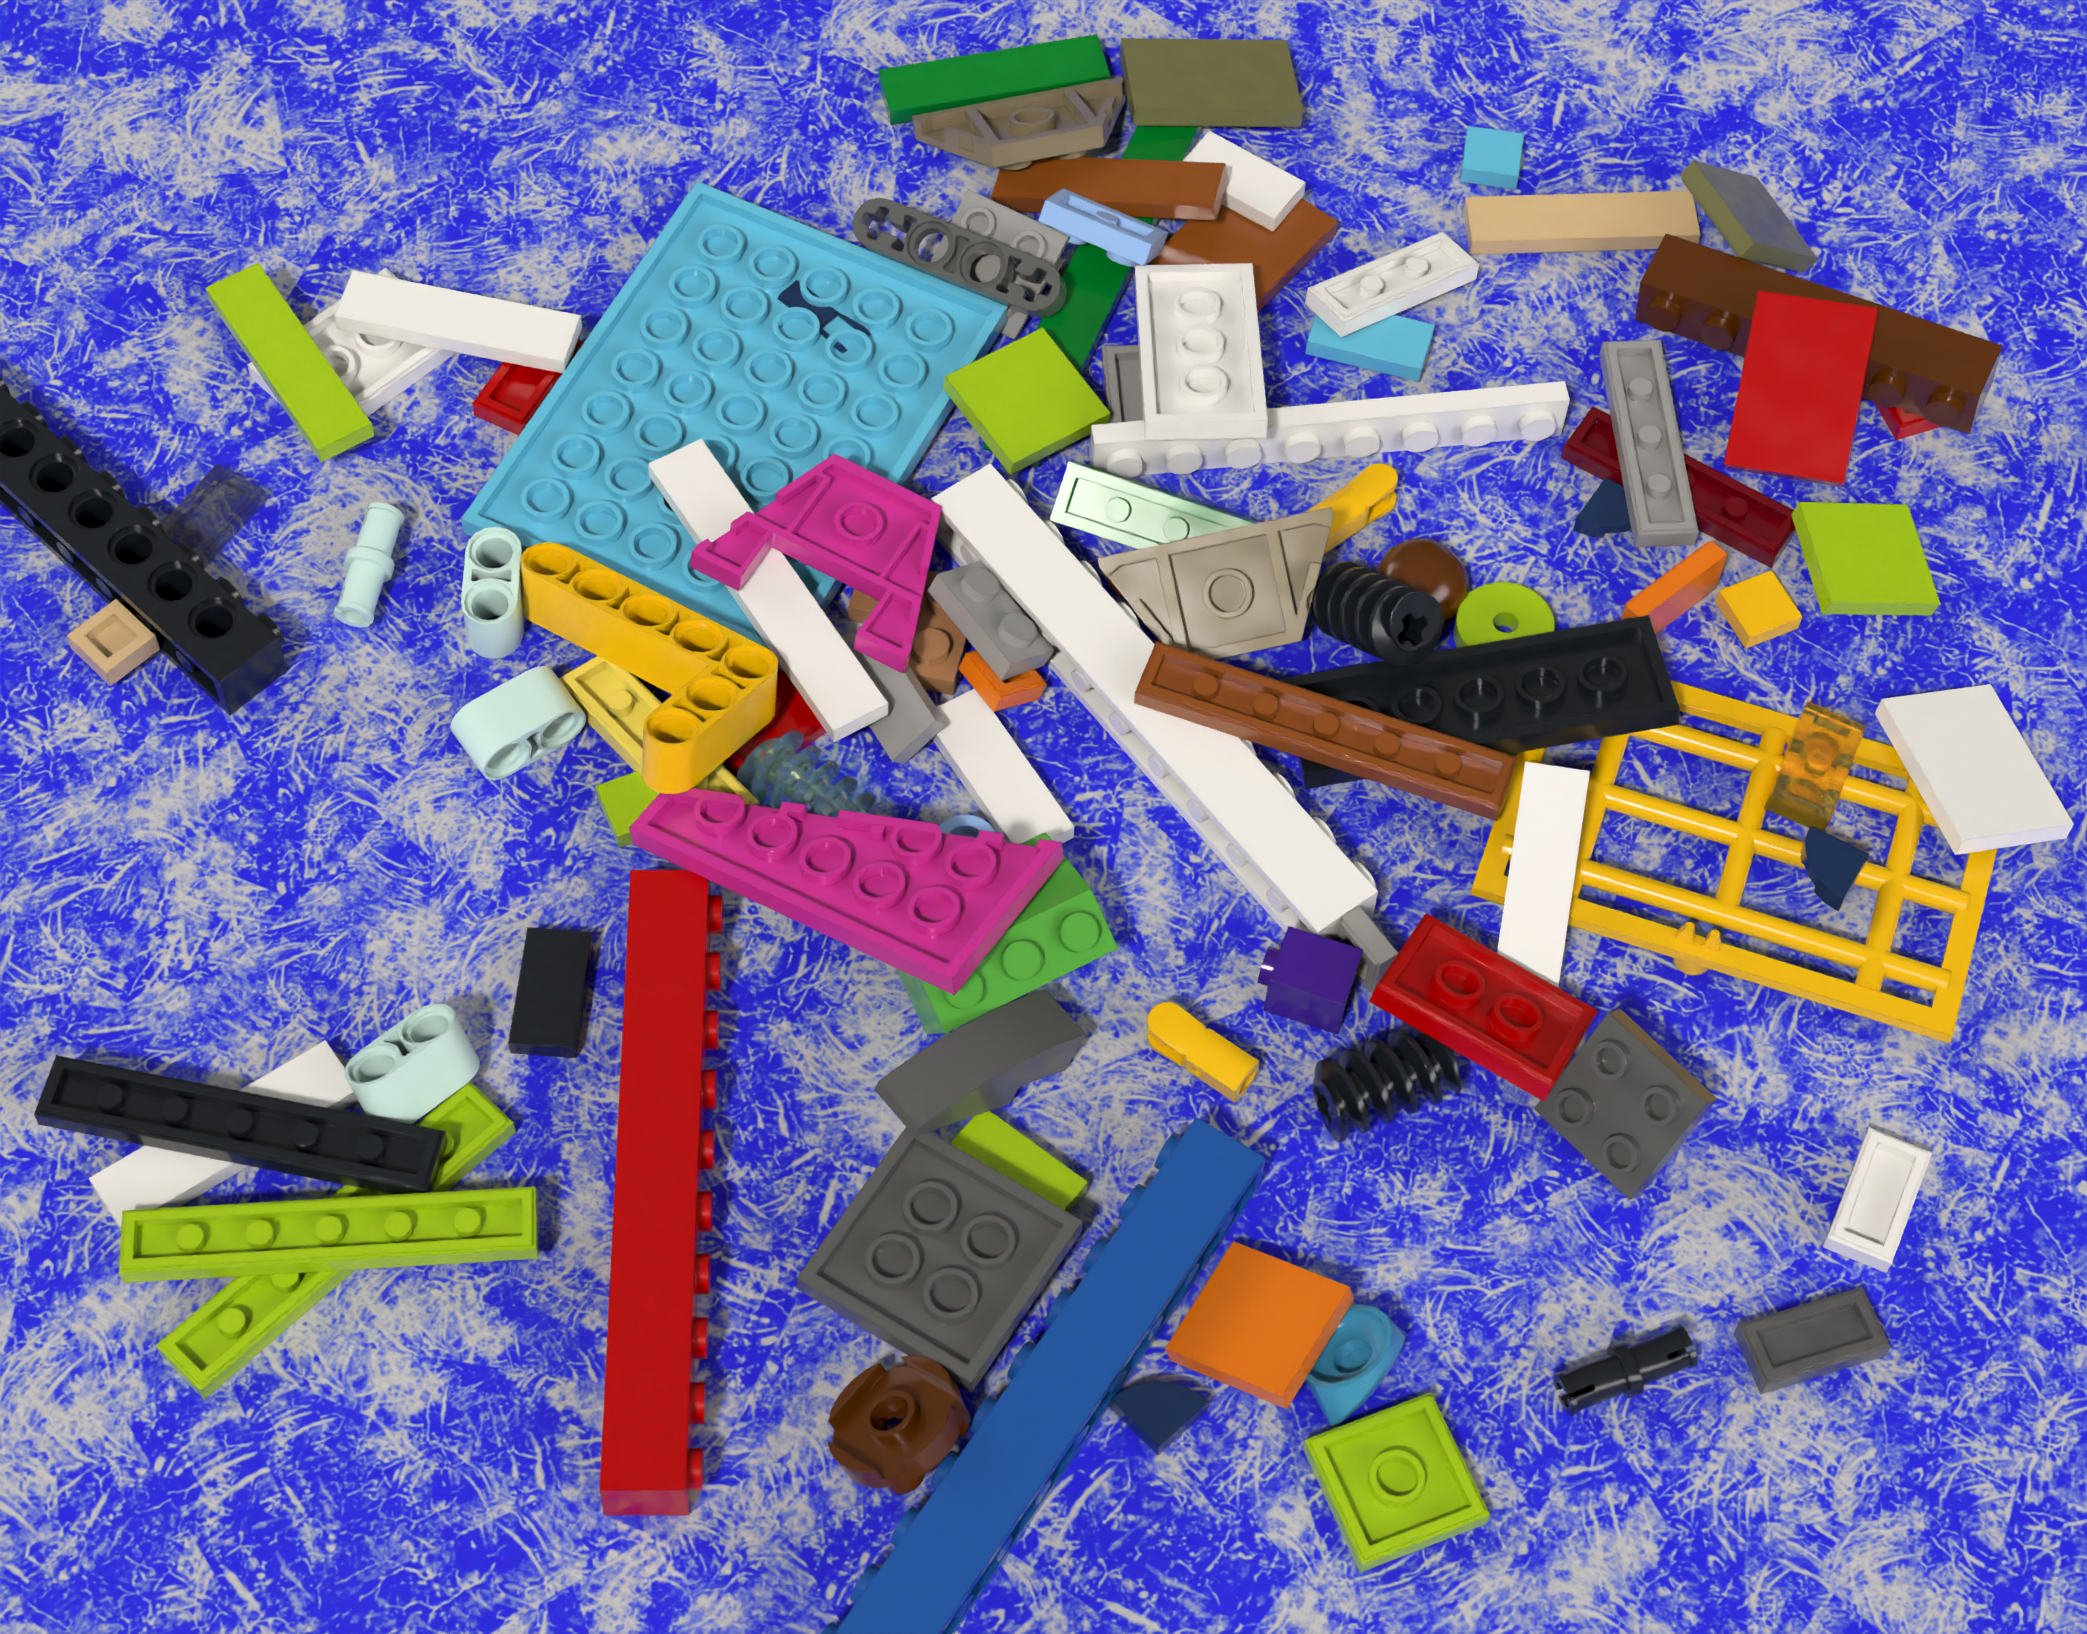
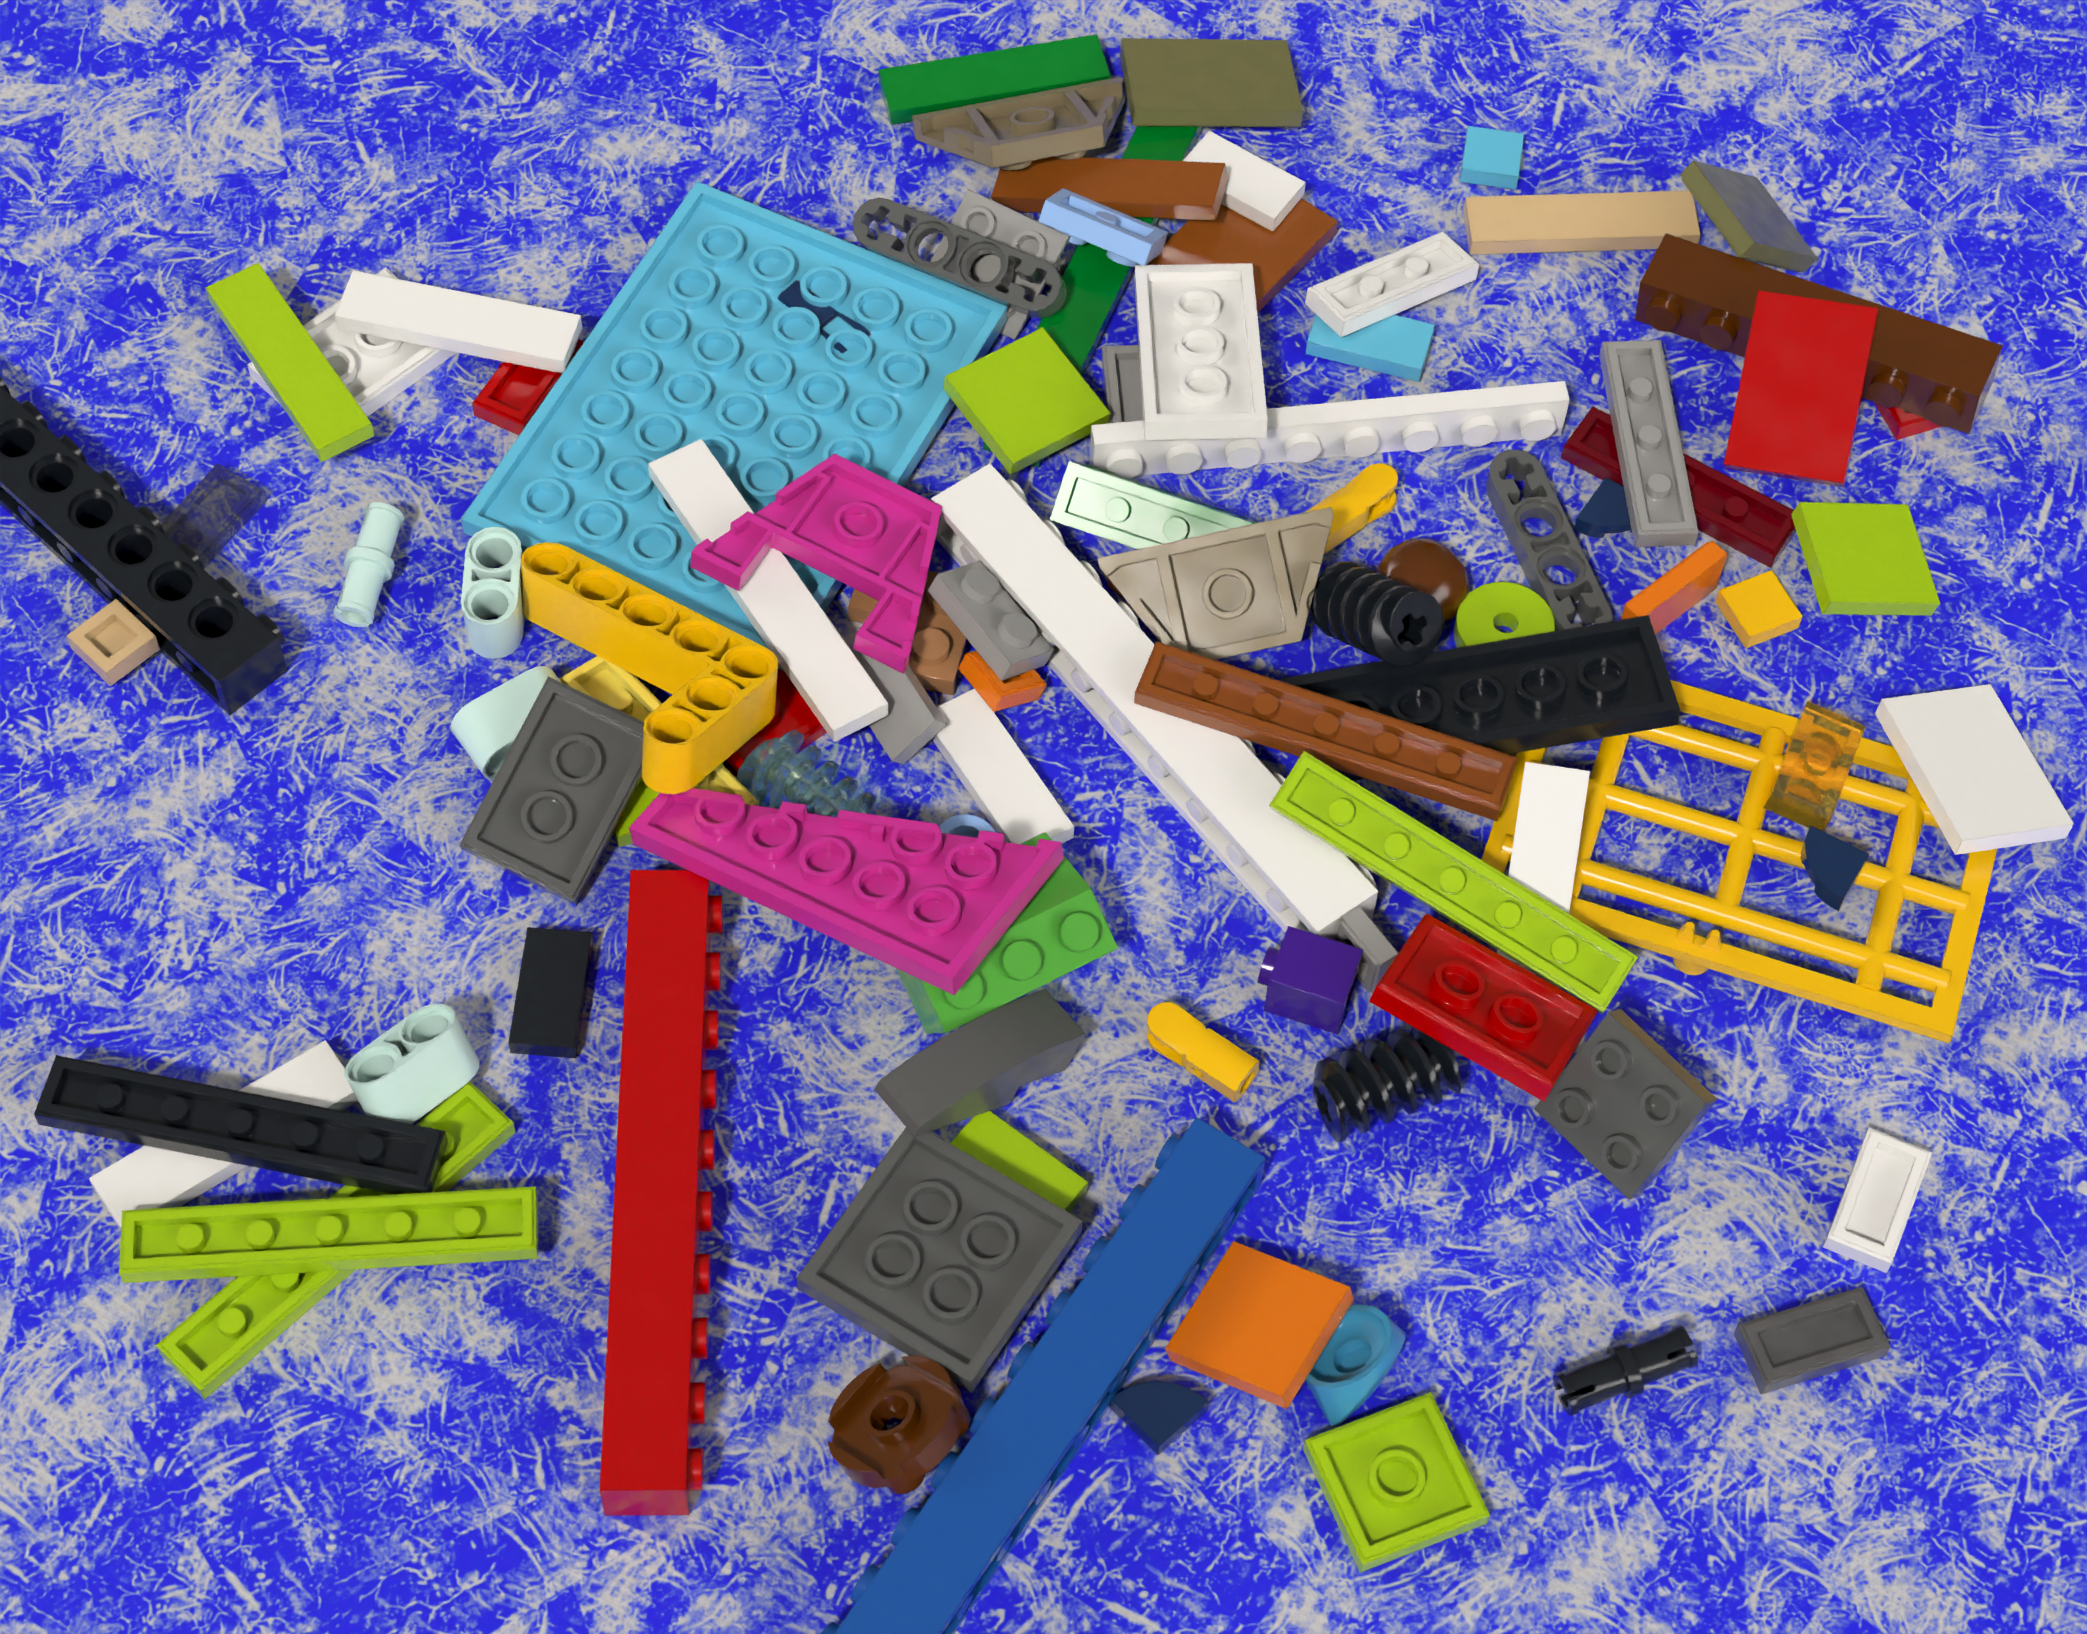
none -> dark grey tile [459,676,644,905]
none -> lime tile [1269,751,1638,1015]
none -> dark grey beam [1486,450,1613,631]

